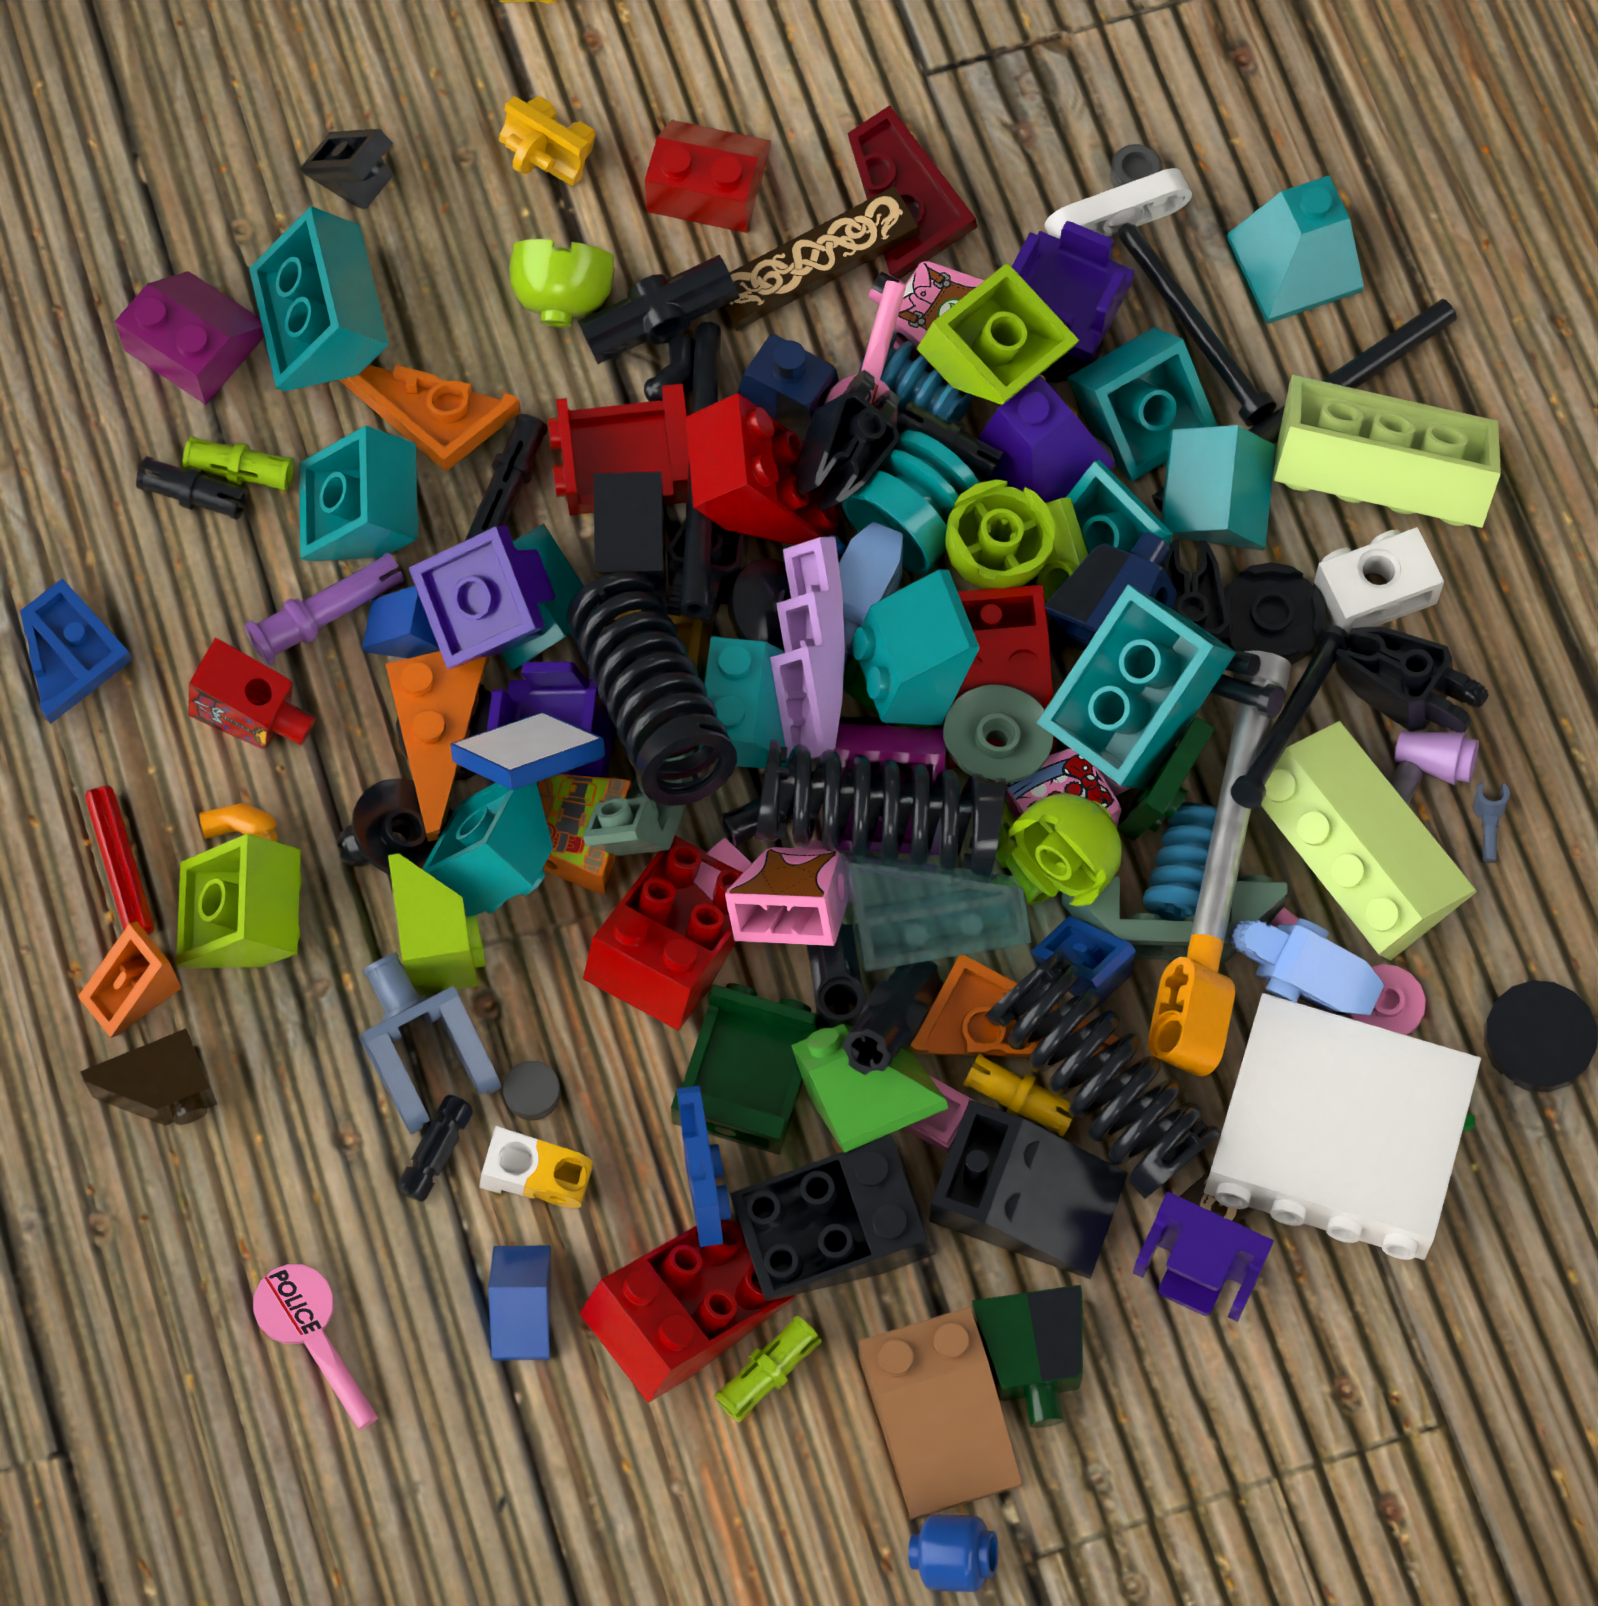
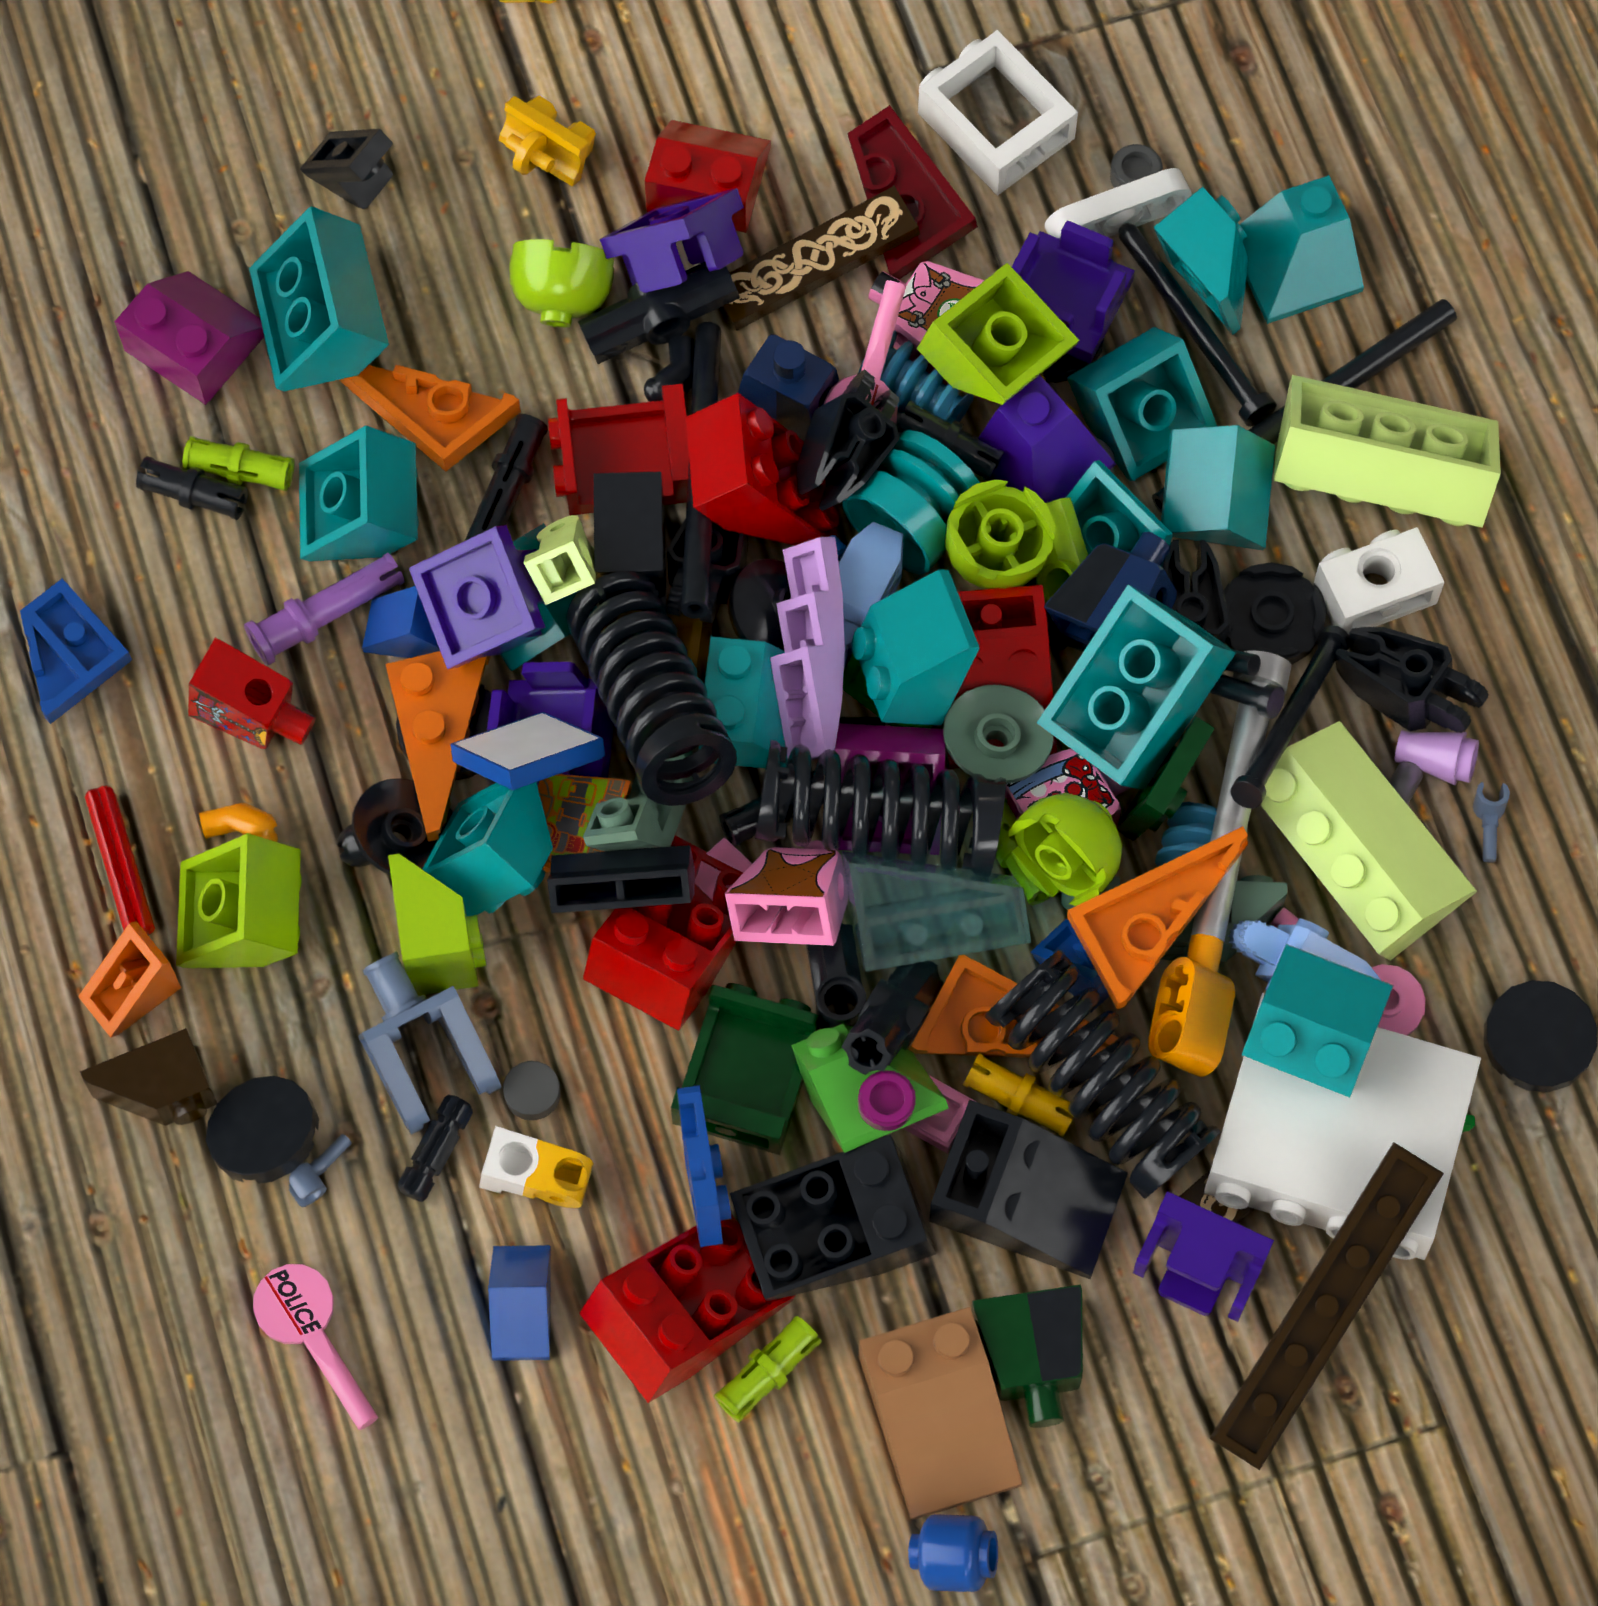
none -> black tile [206,1076,319,1184]
none -> sand blue hand [289,1134,352,1207]
none -> yellowish green leg [524,515,596,605]
none -> black piece [547,845,695,913]
none -> dark purple panel [600,188,744,293]
none -> magenta tile [858,1070,916,1131]
none -> white window [918,30,1078,196]
none -> orange wing [1067,826,1248,1010]
none -> teal slope [1154,187,1249,335]
none -> dark brown tile [1210,1142,1444,1470]
none -> teal slope [1241,944,1394,1098]

